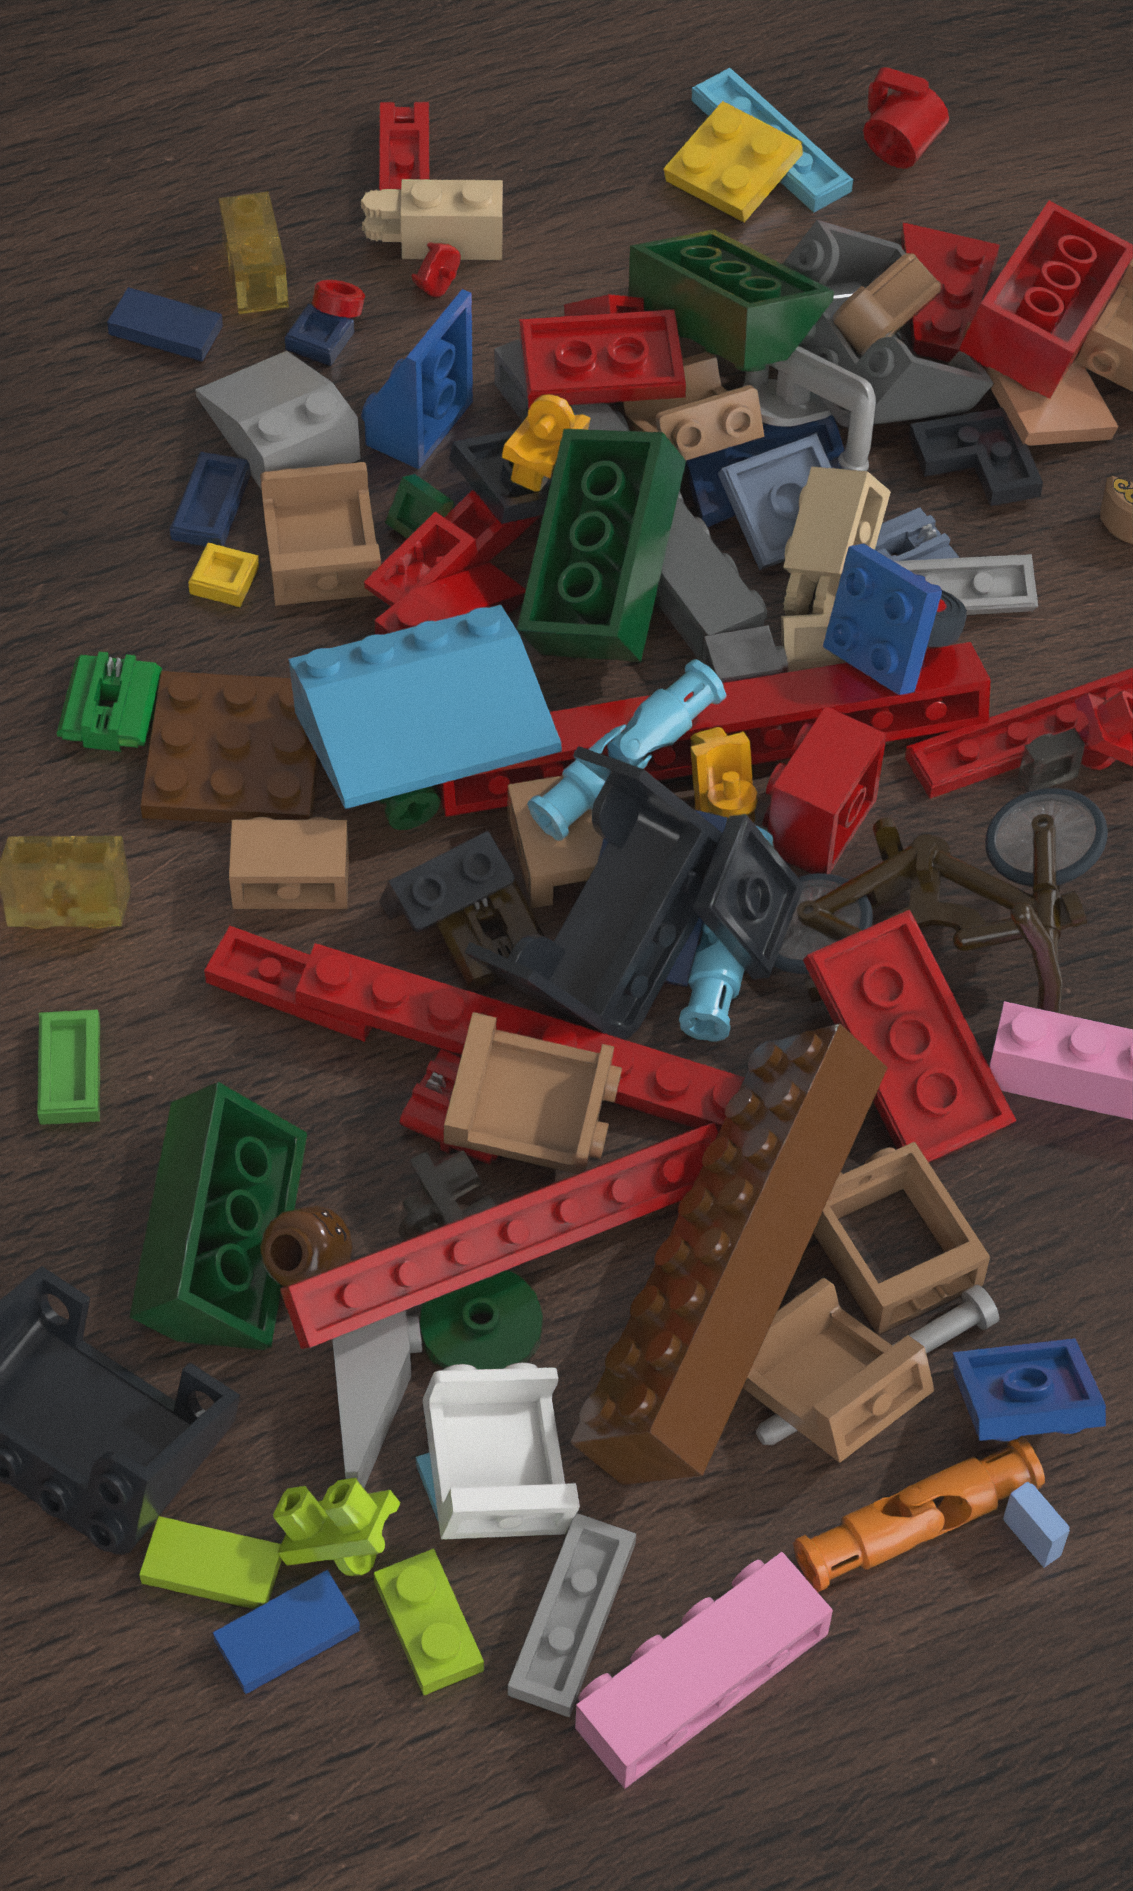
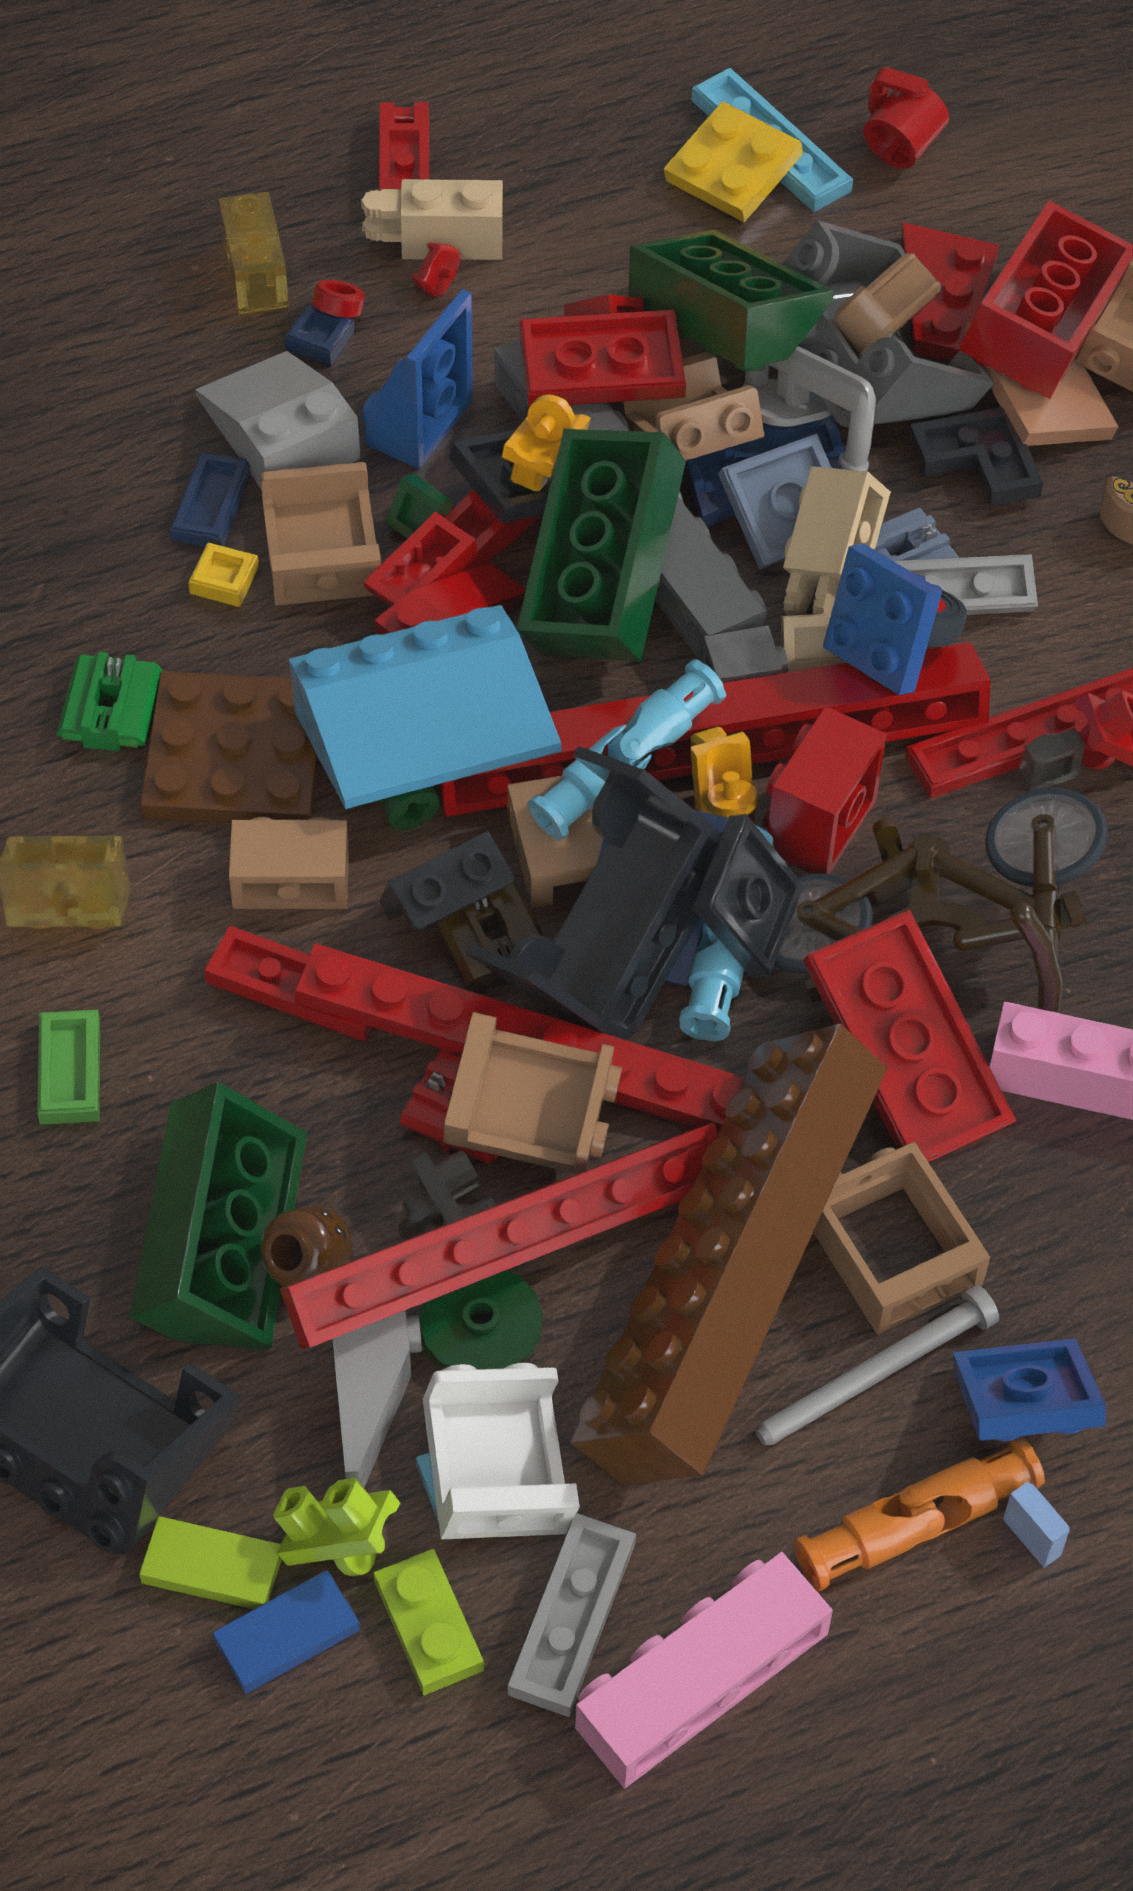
dark blue tile [107,287,223,362] -> none
medium nougat panel [743,1278,934,1463] -> none

